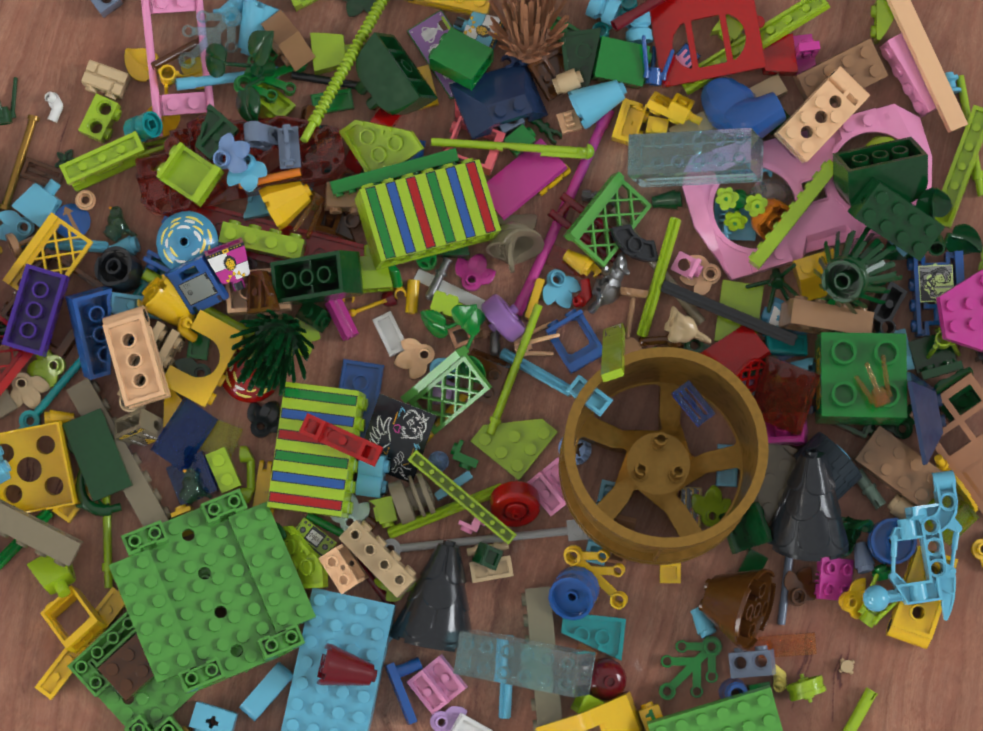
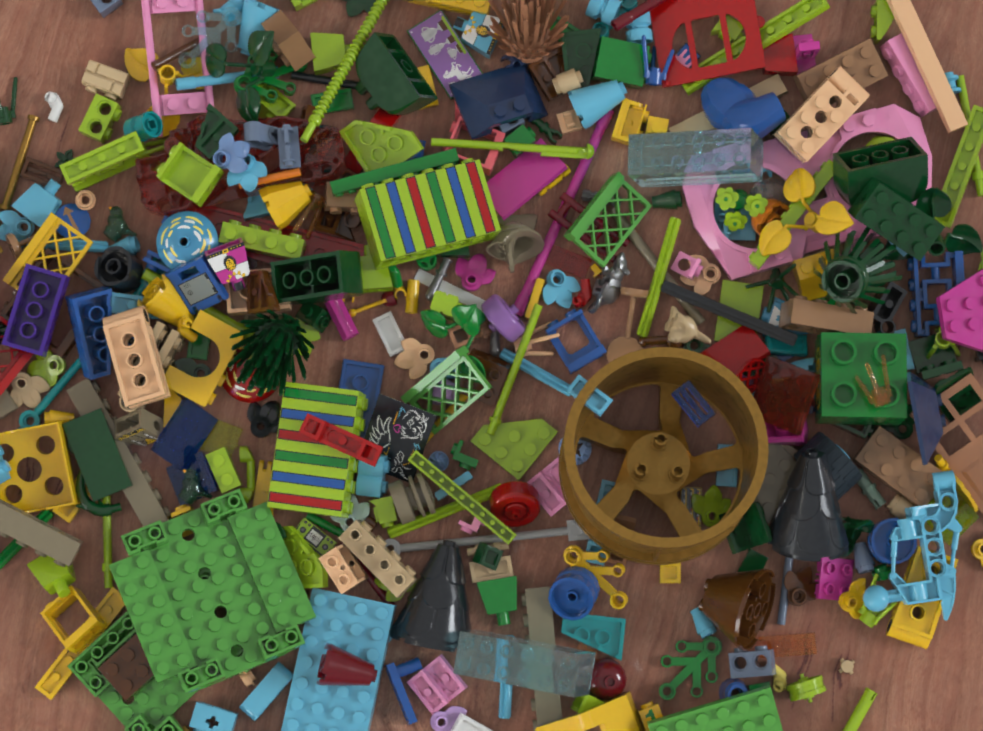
green brick [428,27,494,91] -> none
yellow cone [563,249,595,276] -> none
lime tile [601,323,625,382] -> none
black tile [609,224,659,262] -> none
yellow plate [646,91,703,125] -> none
piece [918,263,954,304] -> none
none -> light nougat plate [238,670,256,687]
none -> green torso [477,576,517,626]
none -> yellow plant [759,168,854,257]

